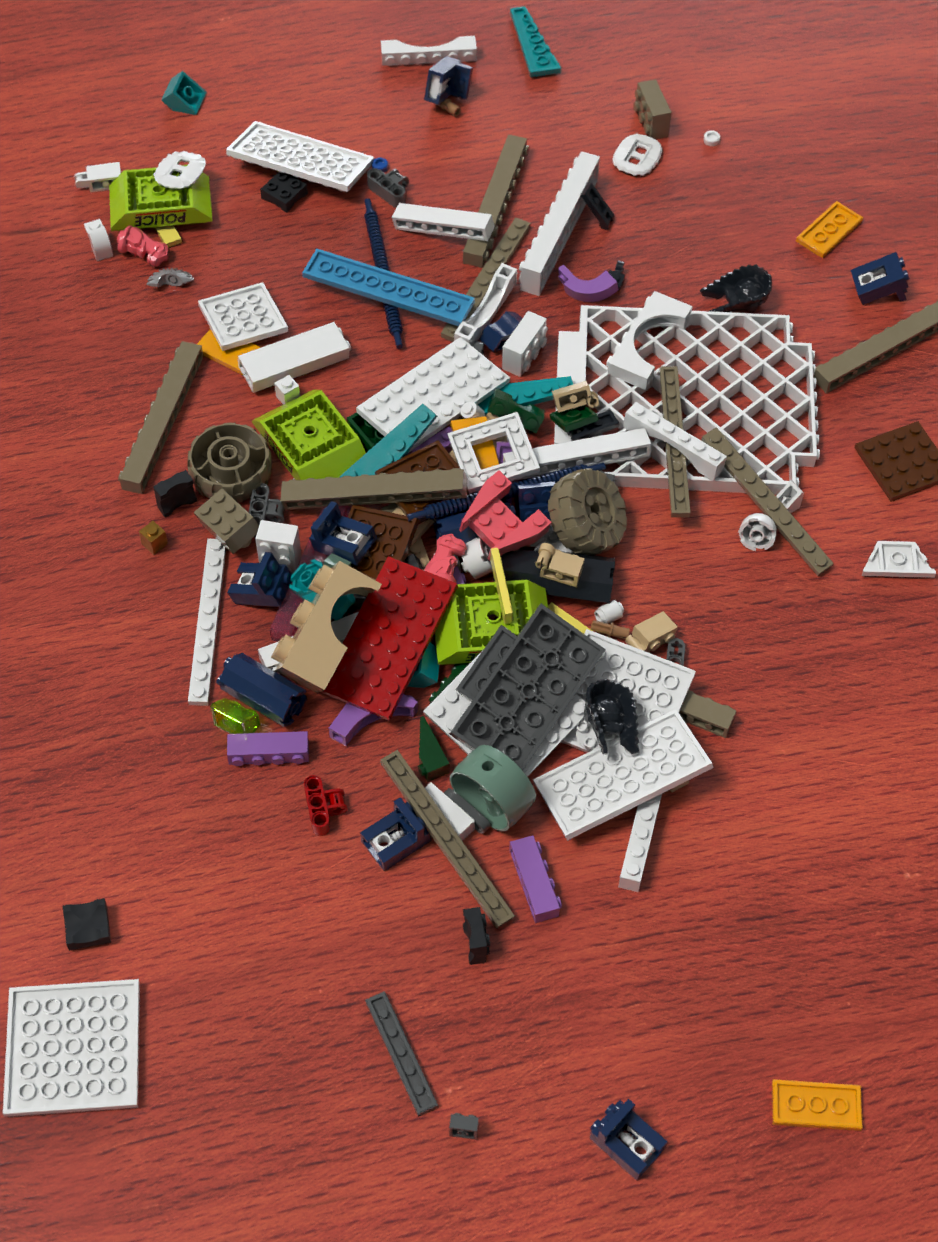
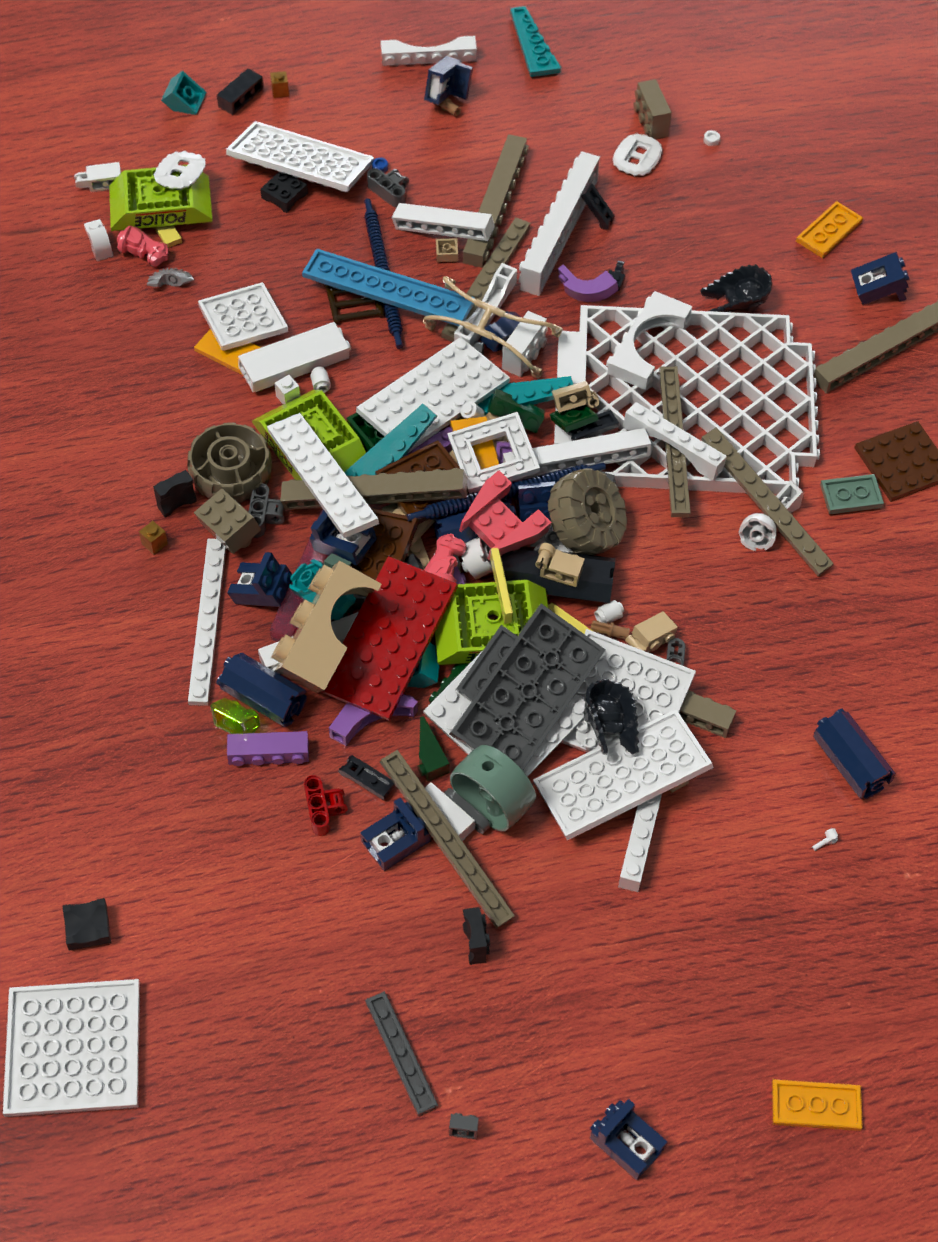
dark tan brick [118,341,204,494] -> none
white brick [255,520,302,574] -> none
medium lavender brick [509,835,562,923] -> none
white wing [862,541,936,578] -> none
none -> black brick [217,68,264,115]
none -> white plate [267,413,379,539]
none -> pearl gold brick [270,71,289,98]
none -> white brick [310,367,331,393]
none -> dark brown bar [325,284,385,325]
none -> black plate [338,755,395,800]
none -> tan bar [423,276,563,379]
none -> tan piece [436,238,458,262]
none -> white hand [812,828,838,851]
none -> dark blue brick [813,708,896,799]
none -> sand green plate [820,474,884,514]

